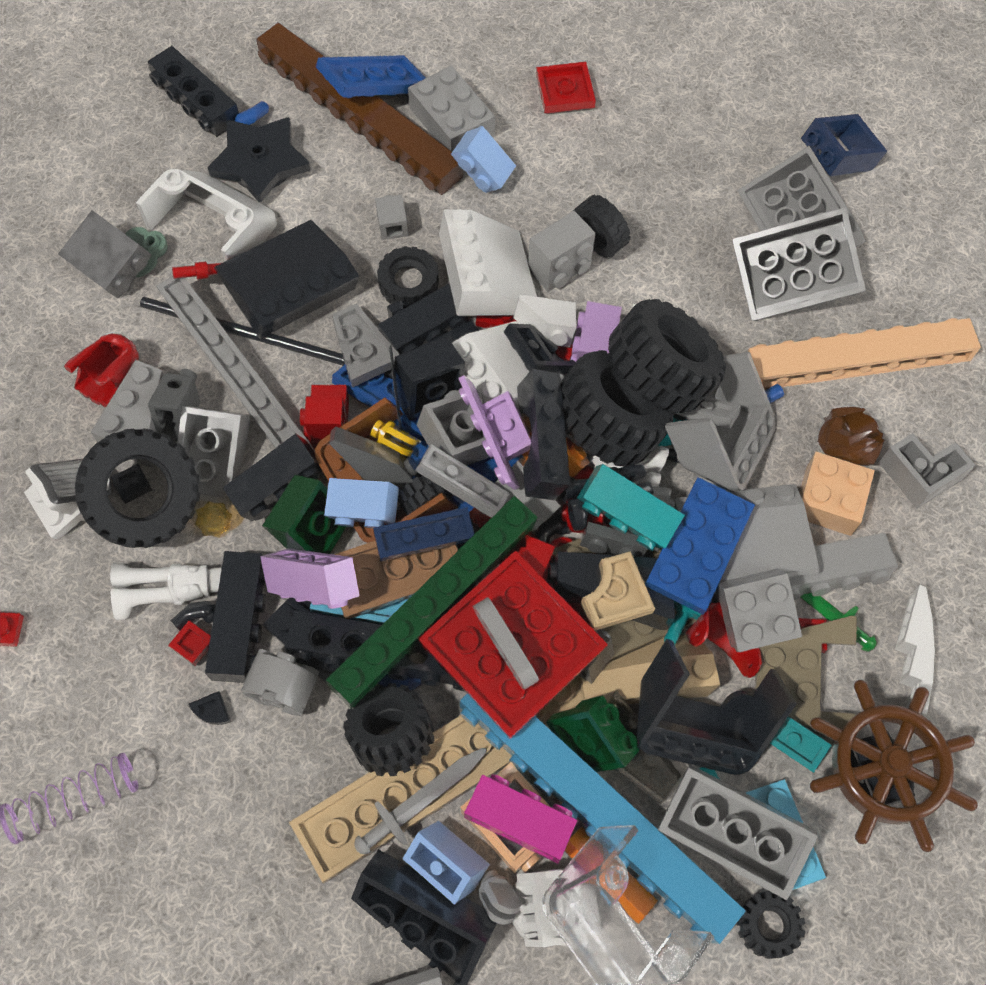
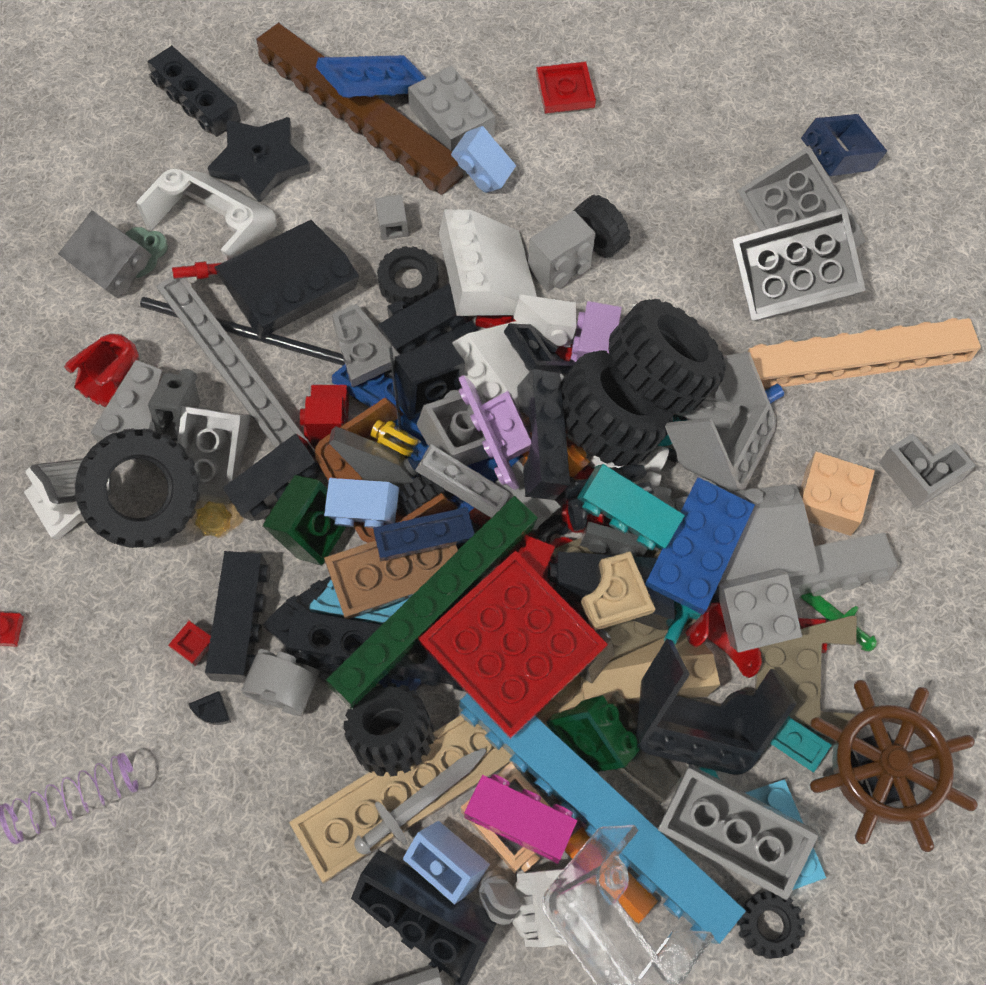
white piece [110,562,222,621] -> none
black tile [111,464,152,504] -> none
black arm [170,601,215,631] -> none
blue arm [235,101,269,125] -> none
lavender brick [260,548,360,609] -> none
light grey beam [473,597,539,690] -> none
reddish brown hair [817,407,885,465] -> none
white slope [895,585,935,716] -> none

